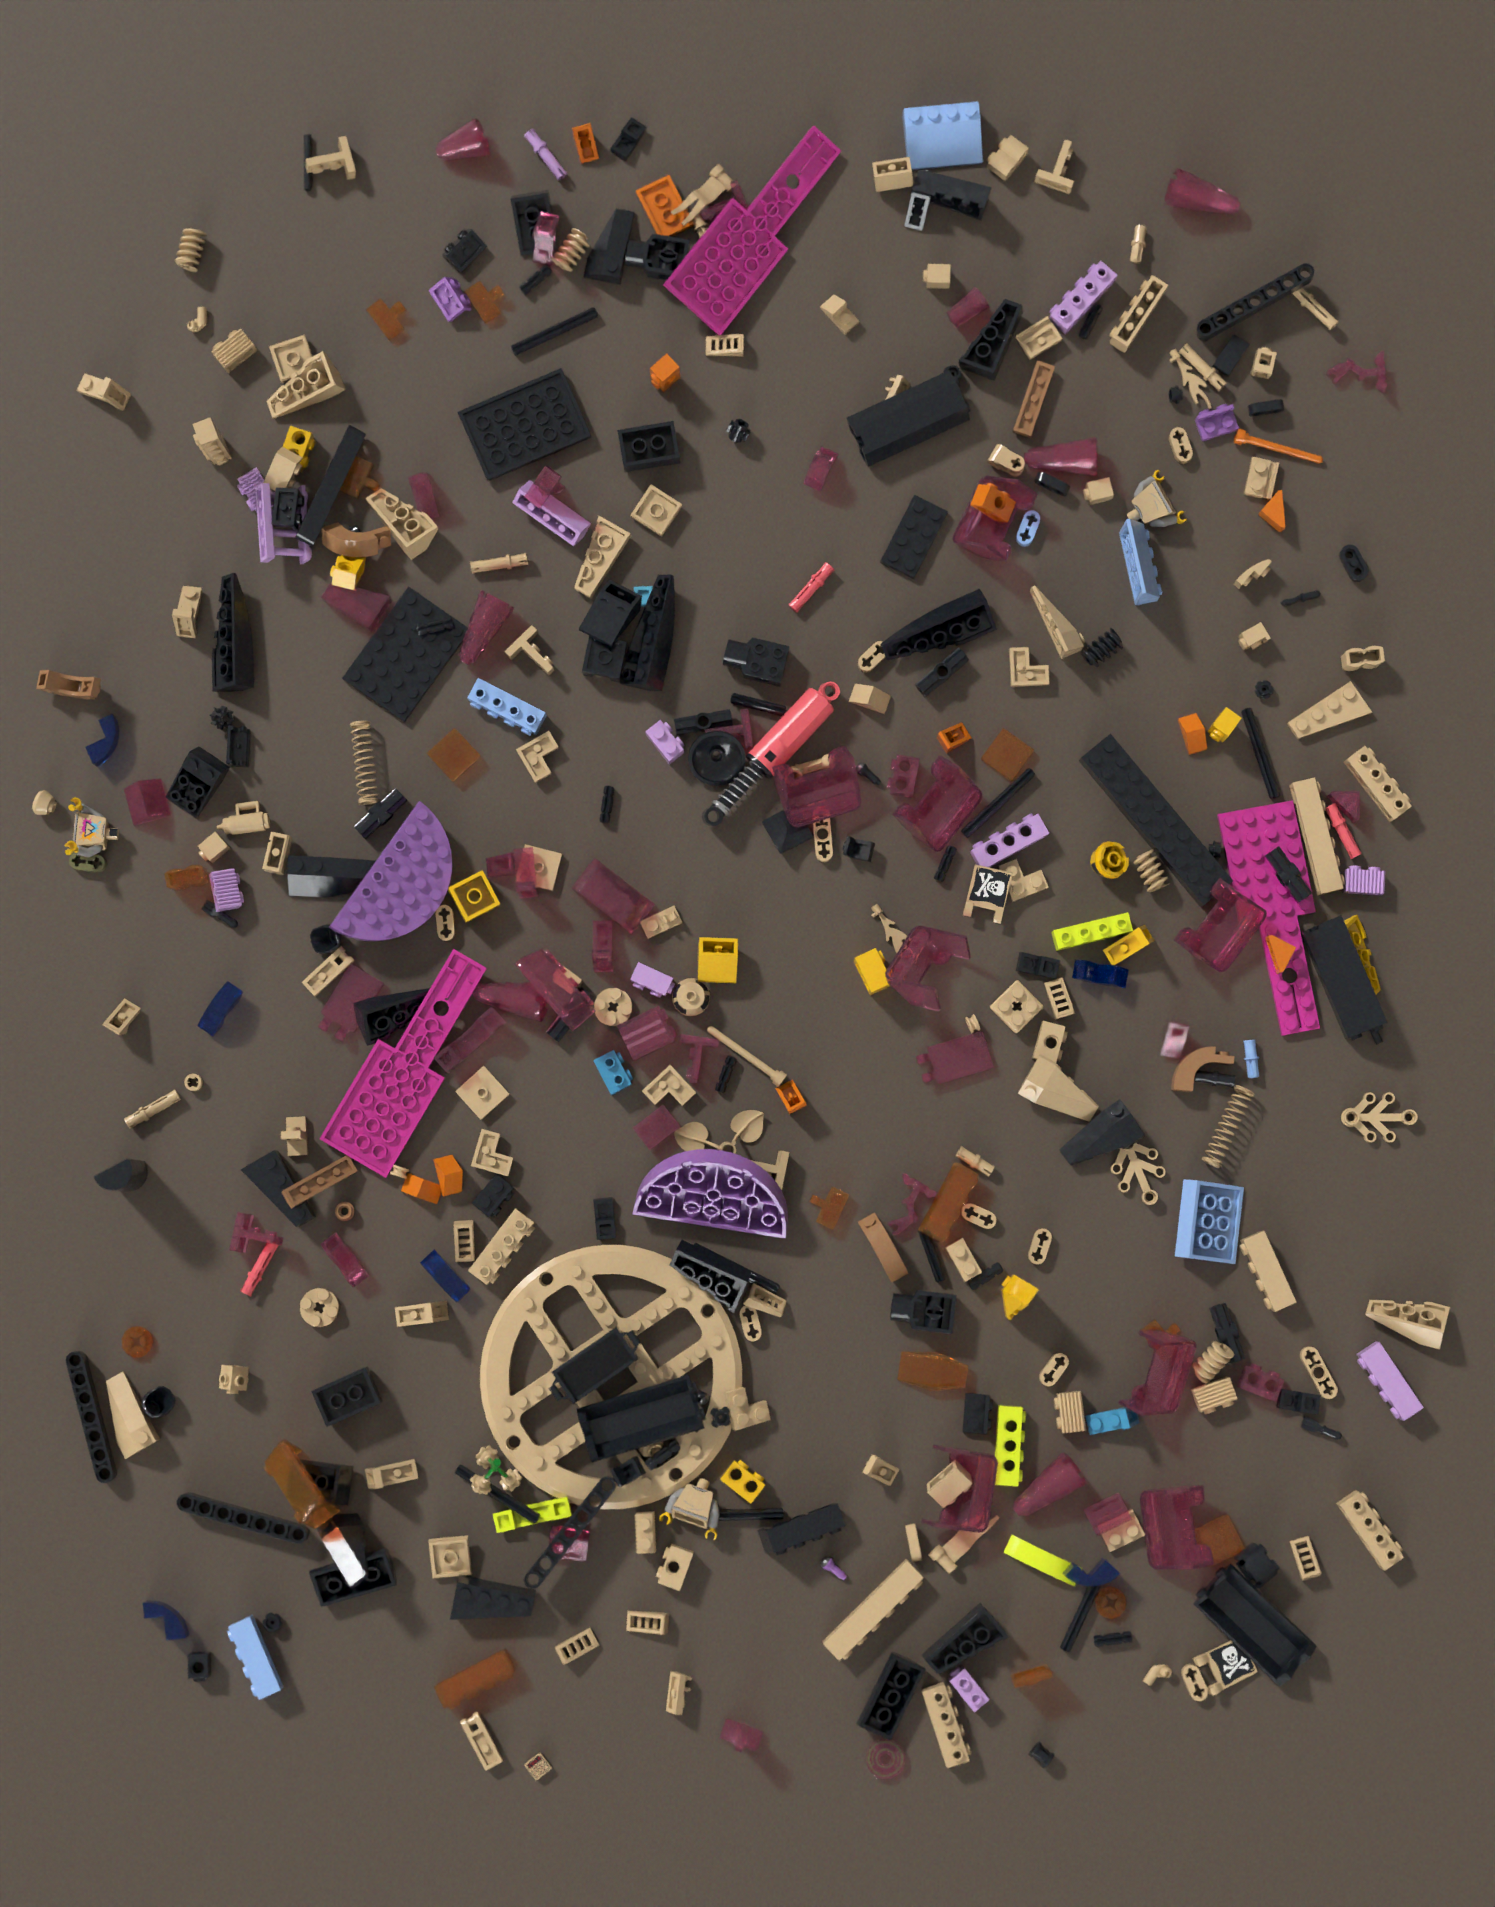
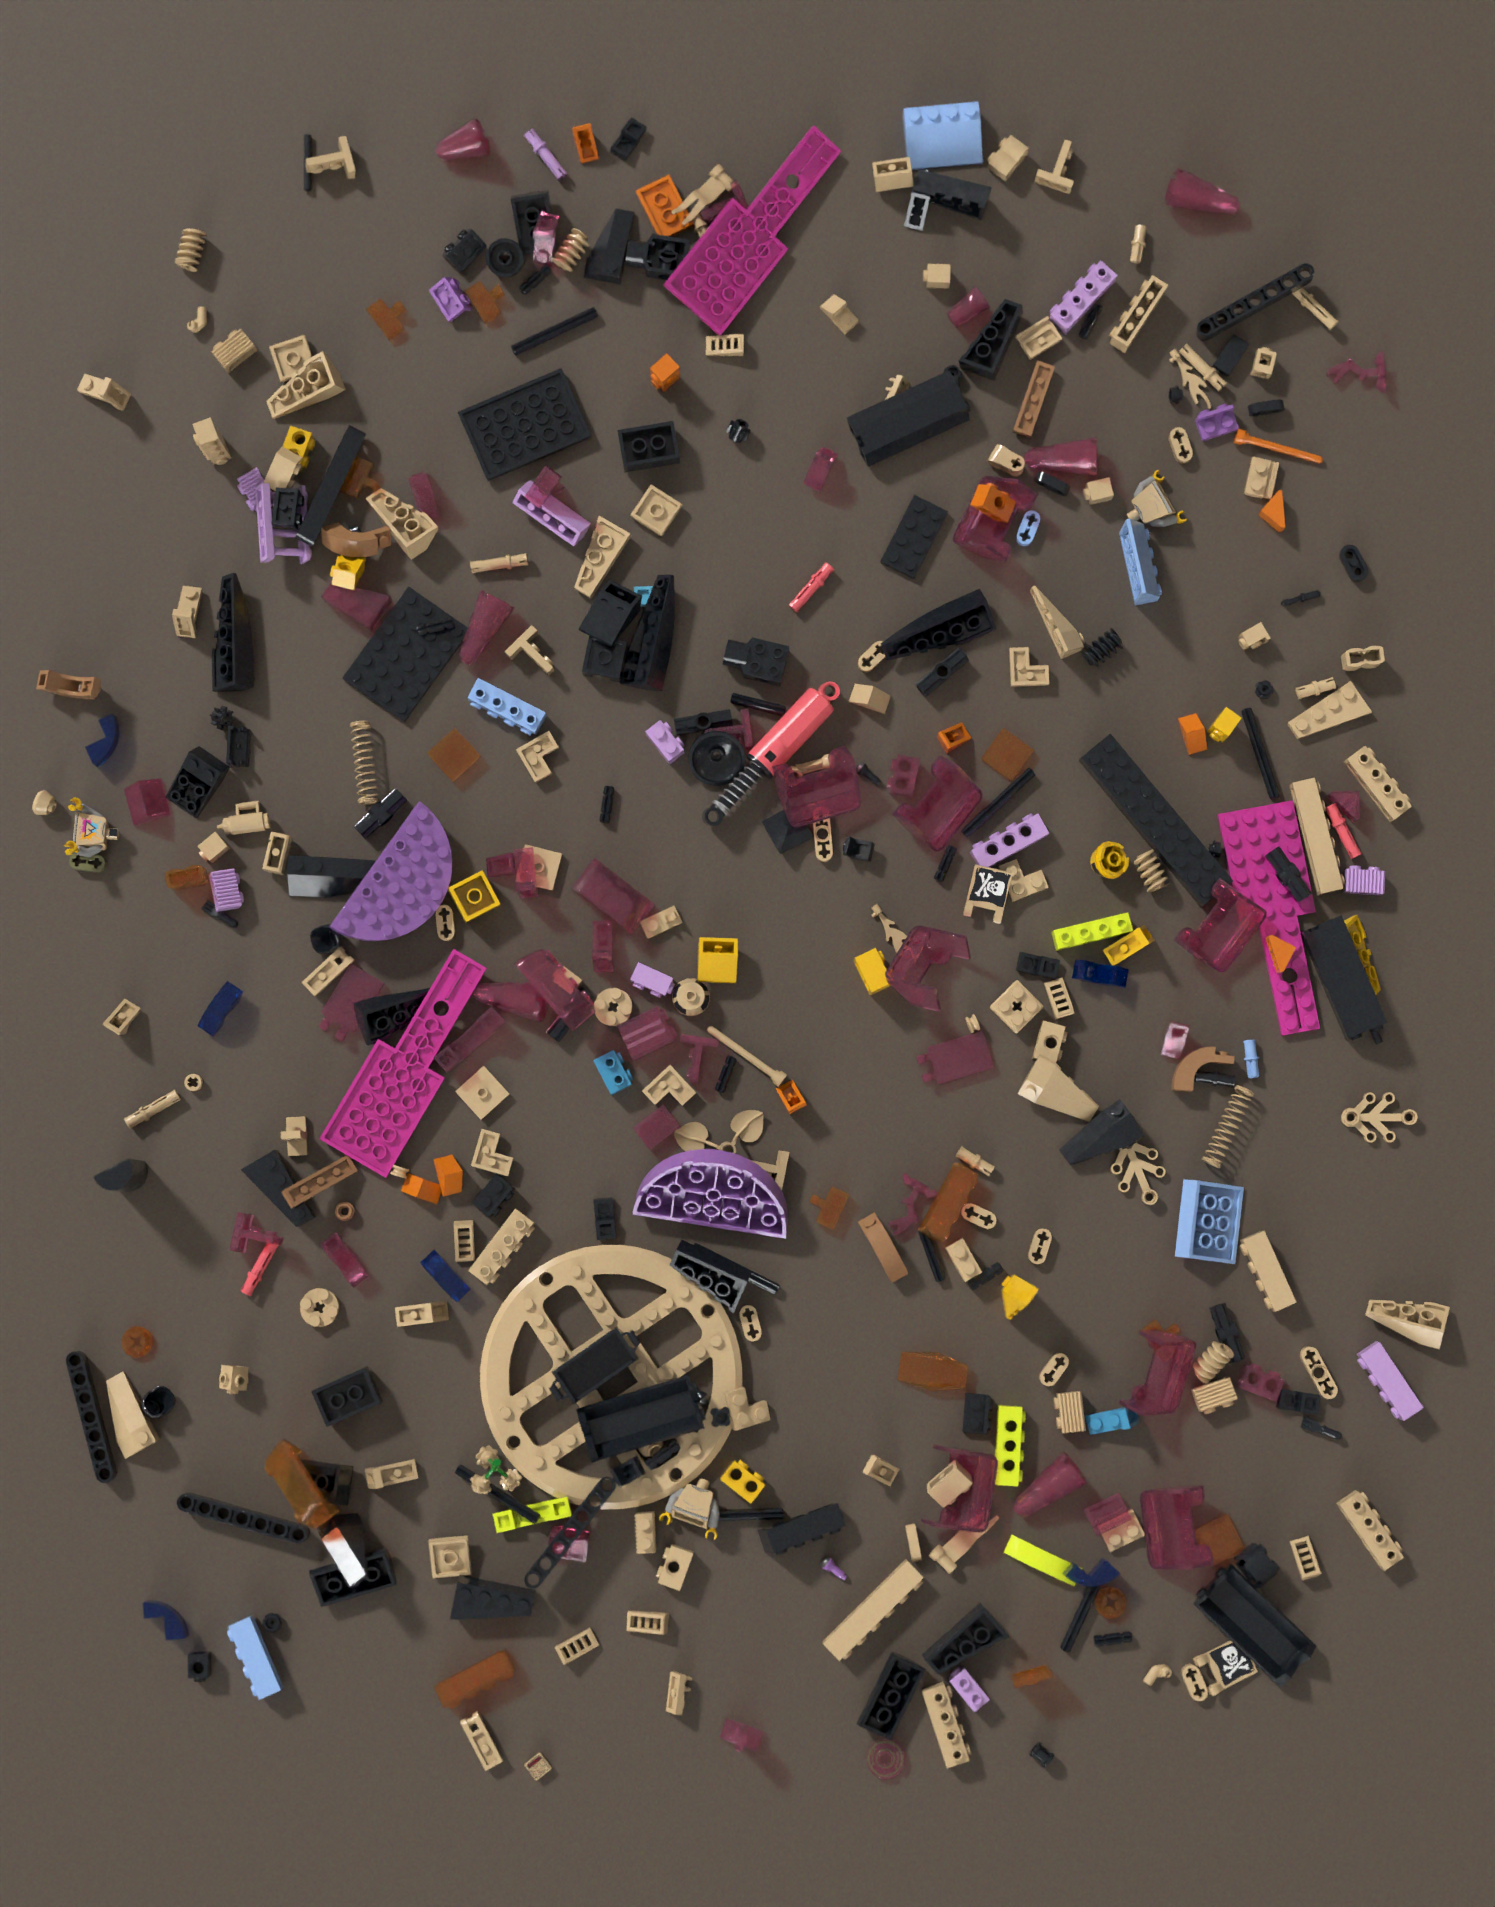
tan slope [743,1283,787,1317] -> none
black brick [890,1290,957,1334] -> none
tan slope [1233,559,1272,589] -> none
none -> black brick [485,238,525,277]
none -> tan pin [1295,677,1336,699]

